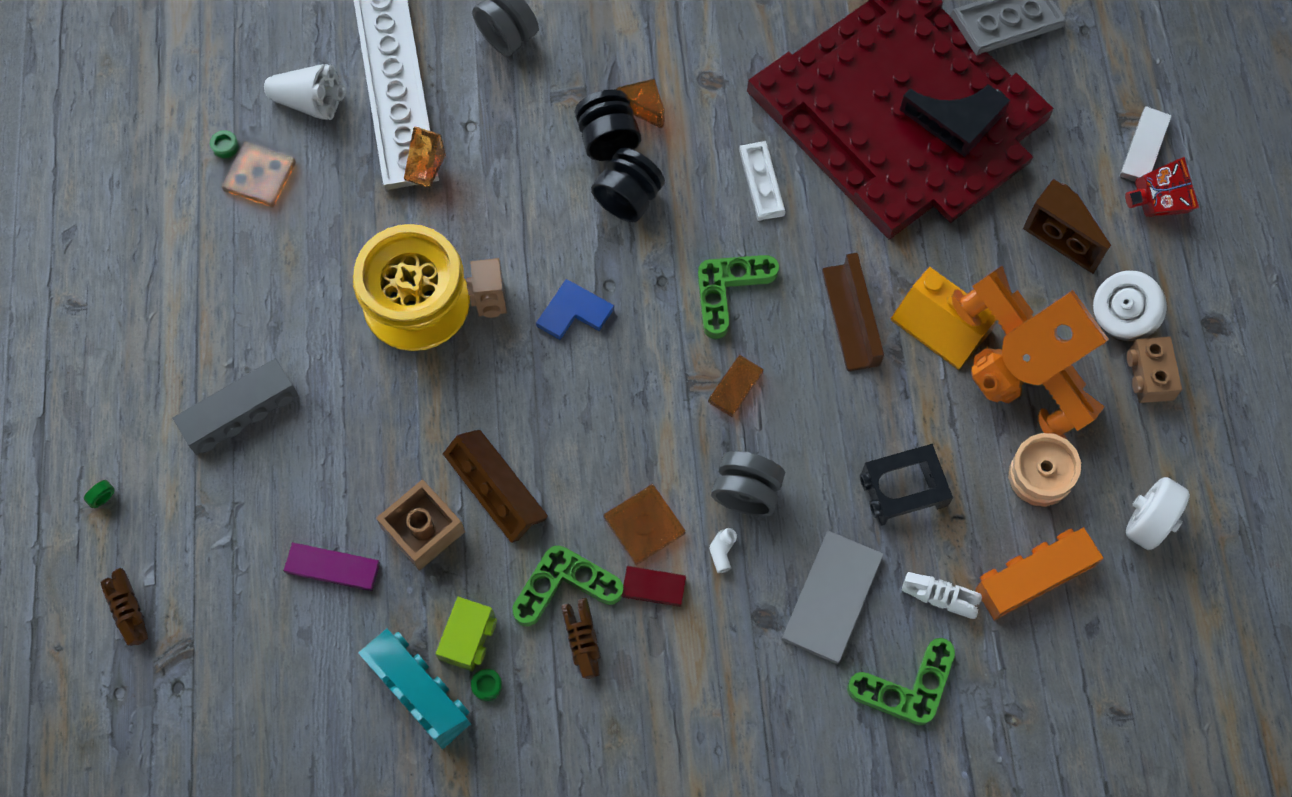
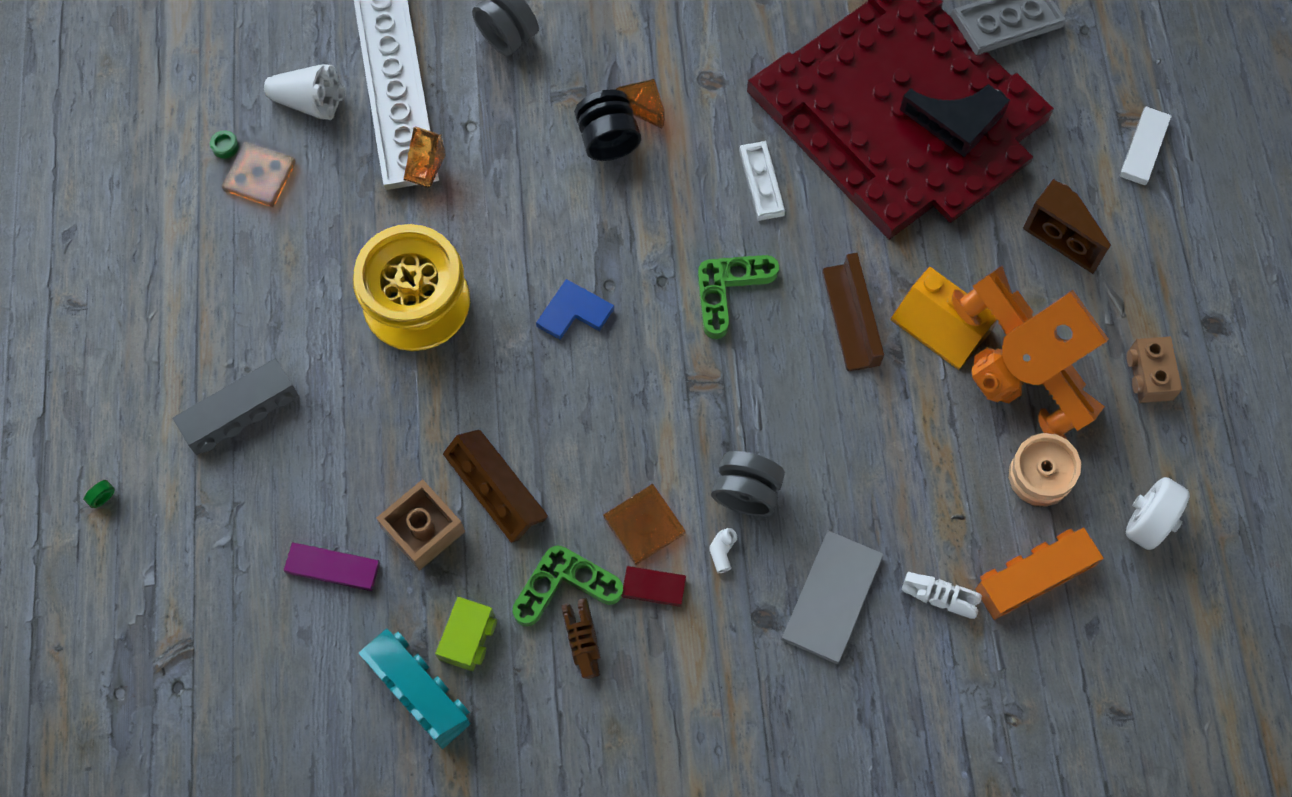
reddish brown hinge [101,568,148,646] -> none
medium nougat brick [467,258,507,318] -> none
green tile [471,669,502,701] -> none
black wheel [591,148,665,222] -> none
clear orange tile [708,355,764,417] -> none
bright green beam [847,638,955,726] -> none
black panel [860,443,953,526] -> none
white wheel [1093,271,1167,341] -> none
red torso [1125,157,1199,217] -> none

